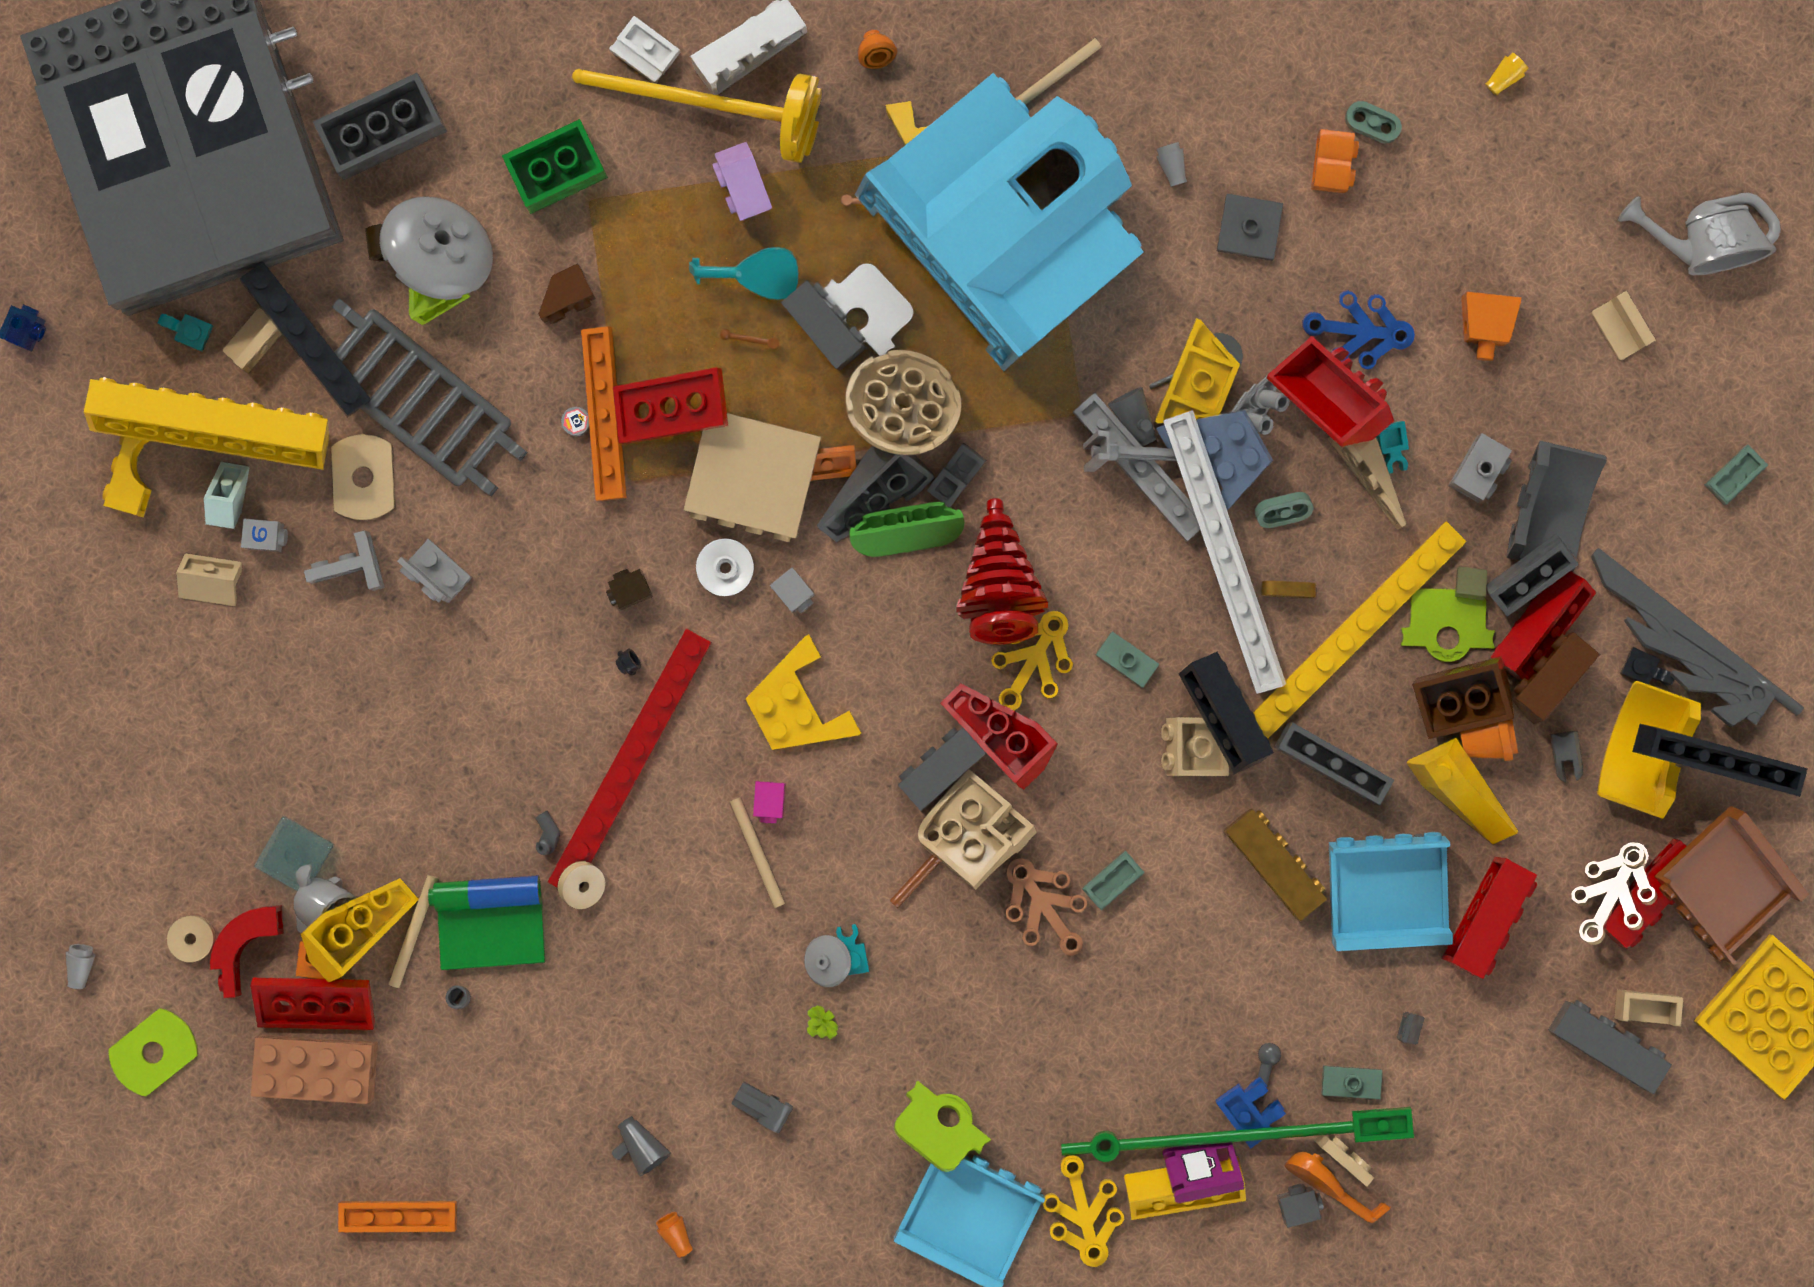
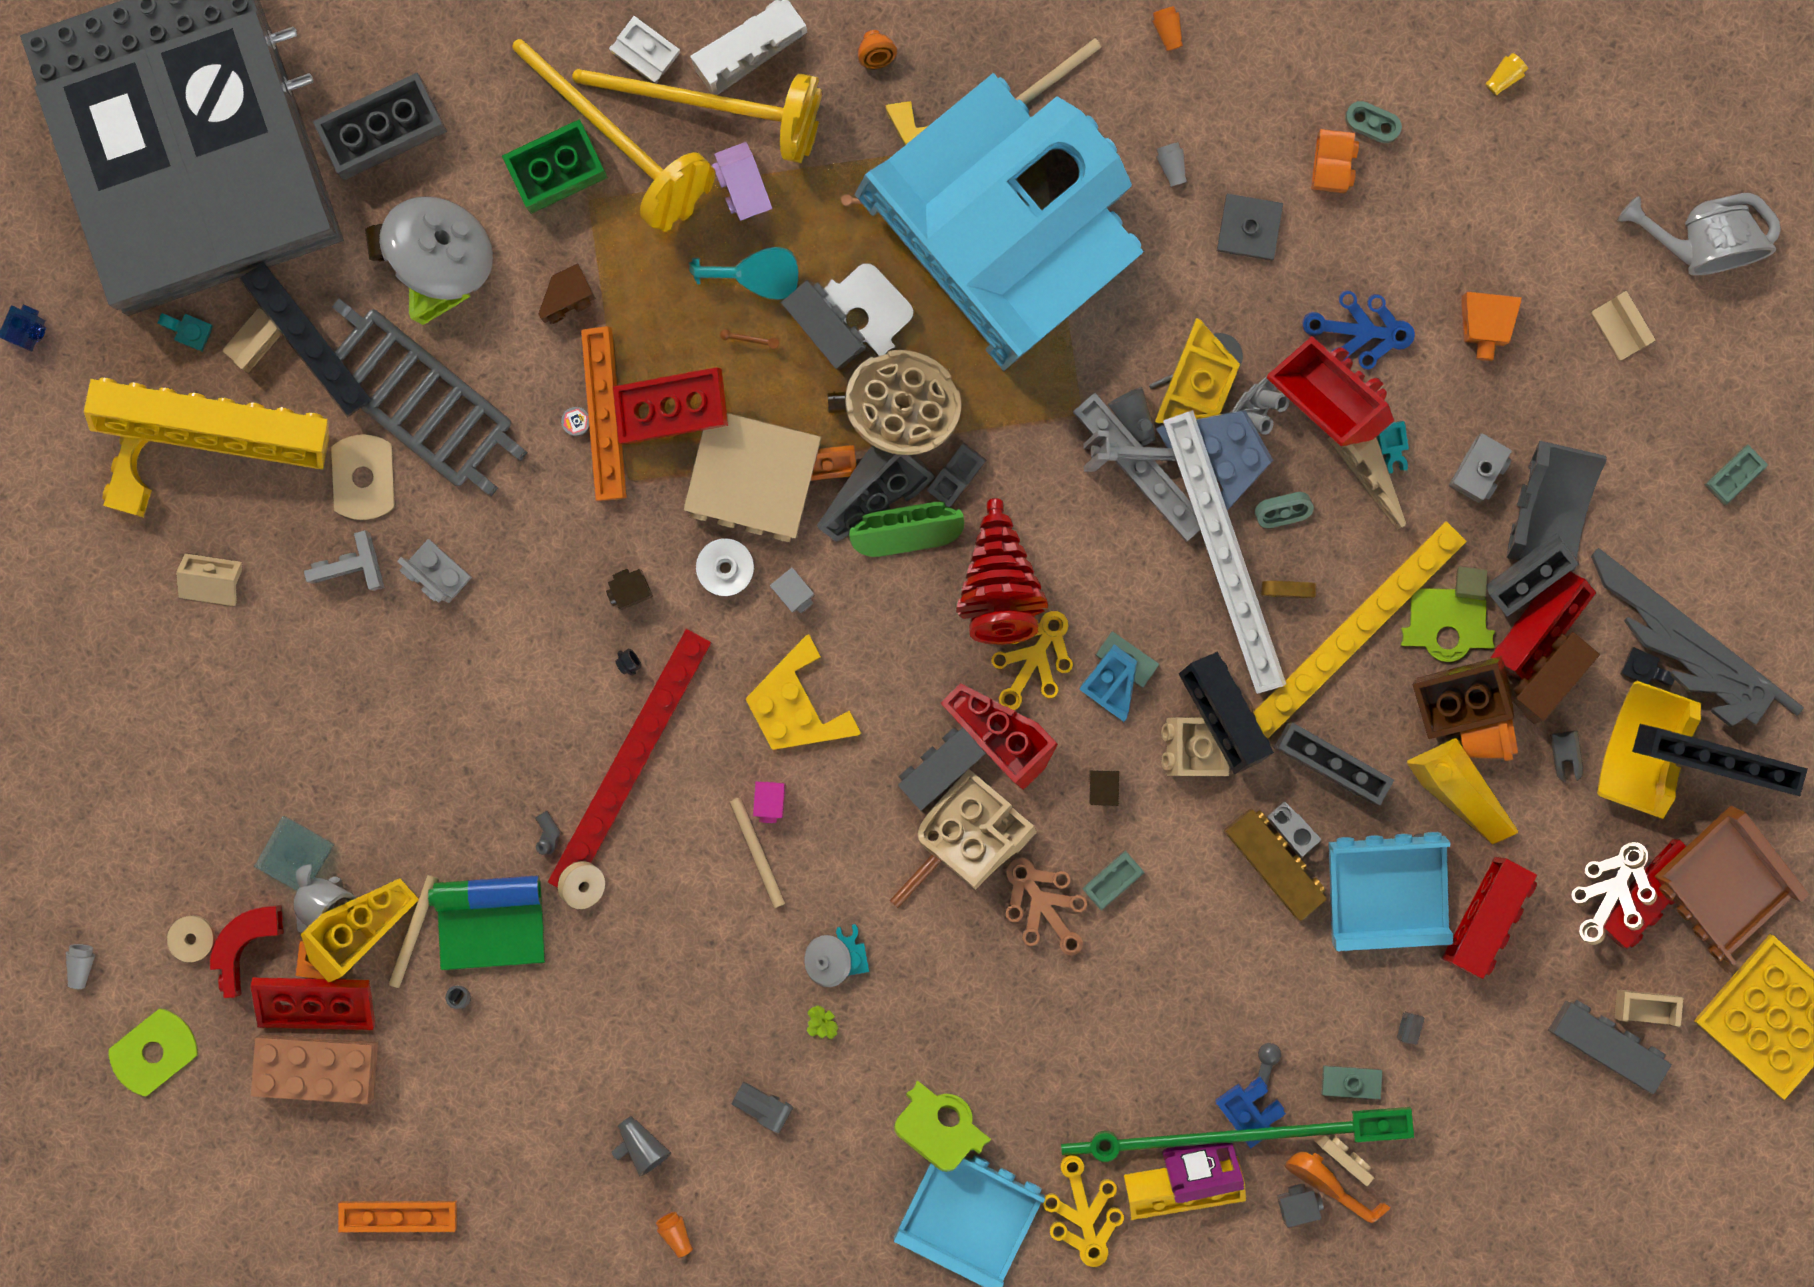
light aqua slope [204,462,249,529] -> none
light grey brick [241,519,288,552] -> none
none -> yellow piece [512,39,716,232]
none -> dark brown piece [828,391,847,414]
none -> dark azure wing [1079,645,1137,722]
none -> dark brown panel [1088,770,1119,806]
none -> orange cone [1152,6,1183,51]
none -> light grey leg [1267,801,1321,859]

